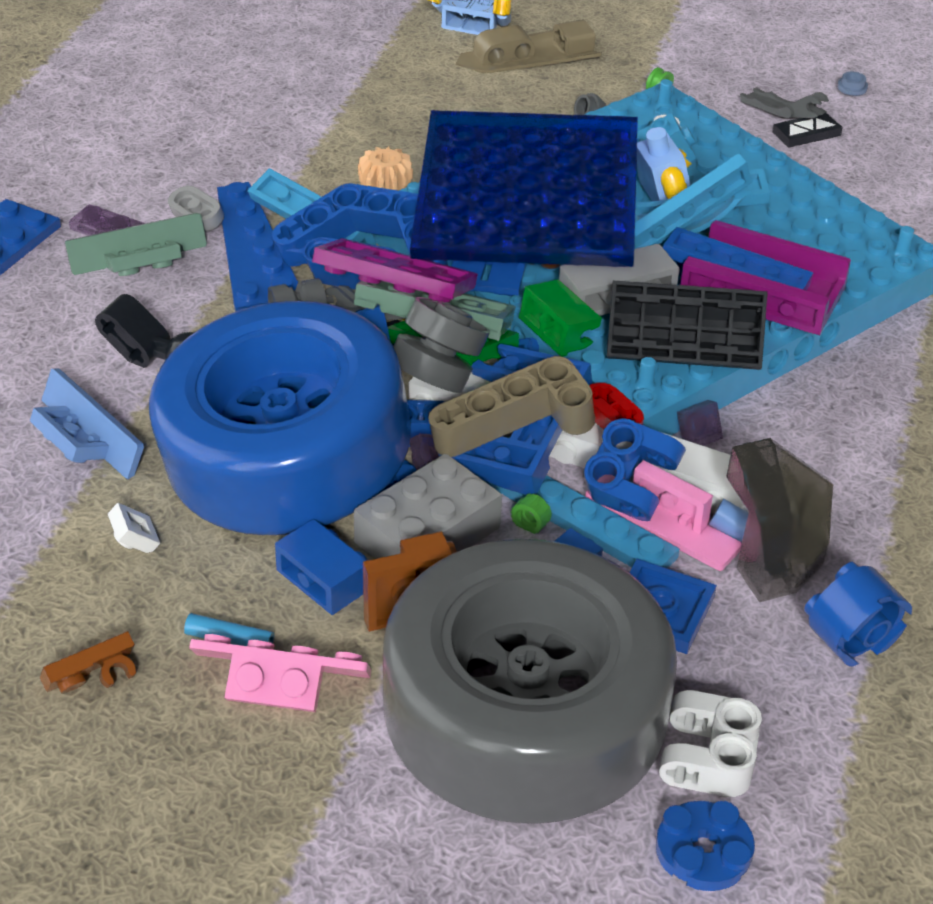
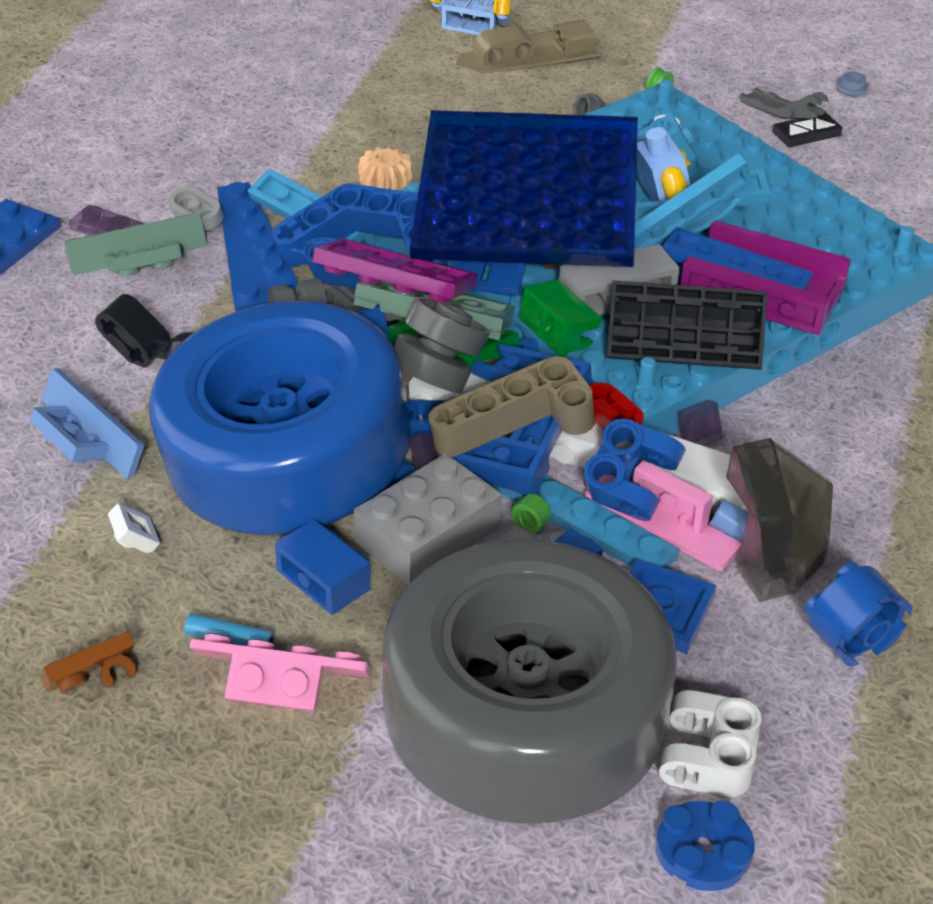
dark orange plate [363,531,457,632] -> none

